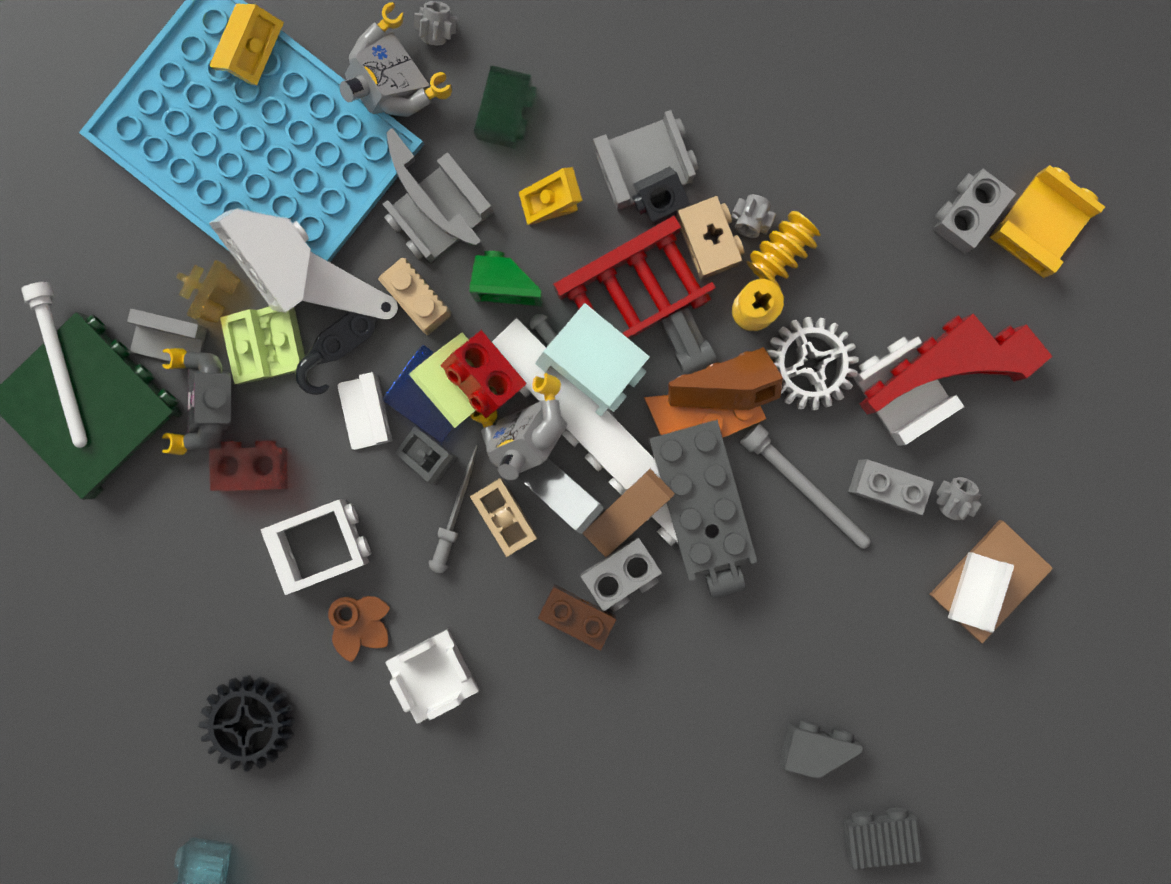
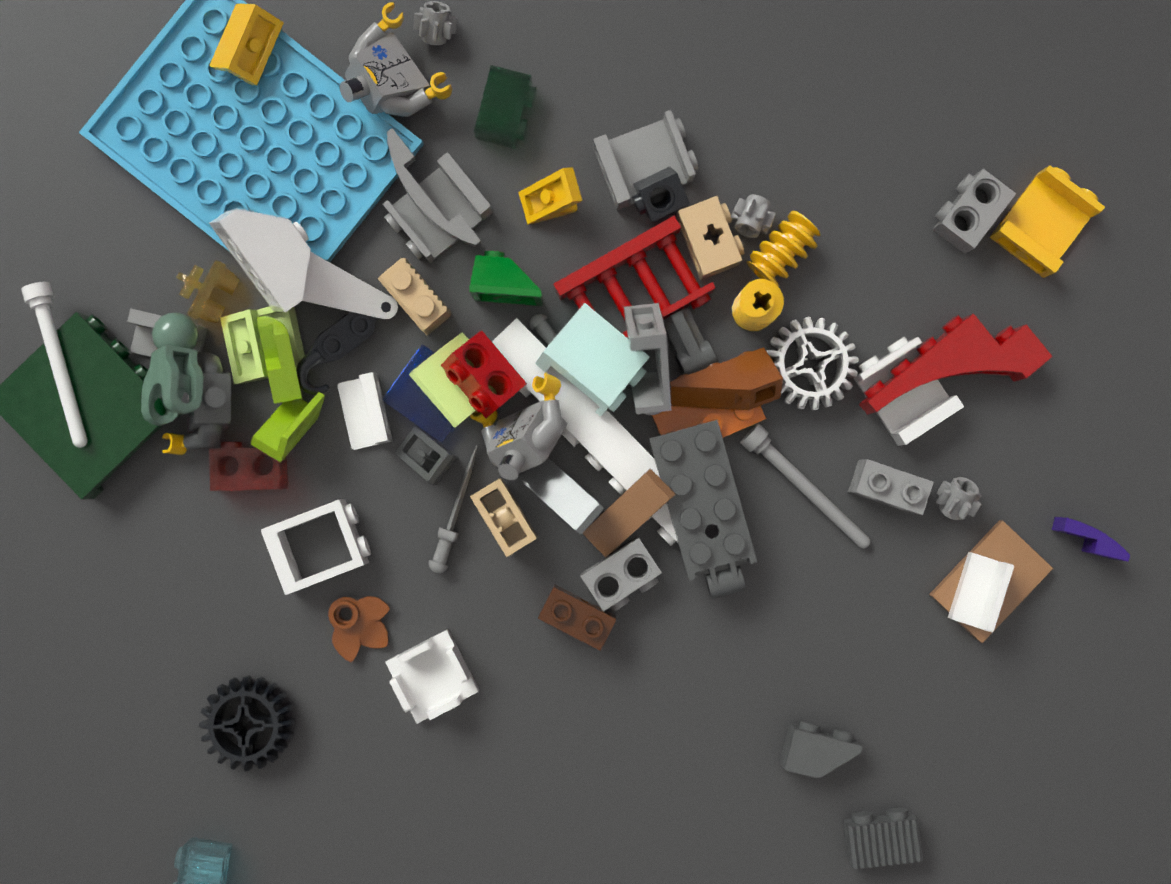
none -> sand green piece [141,313,203,426]
none -> lime panel [251,392,325,463]
none -> lime slope [257,316,302,404]
none -> light grey panel [624,303,671,415]
none -> dark purple slope [1052,517,1130,562]

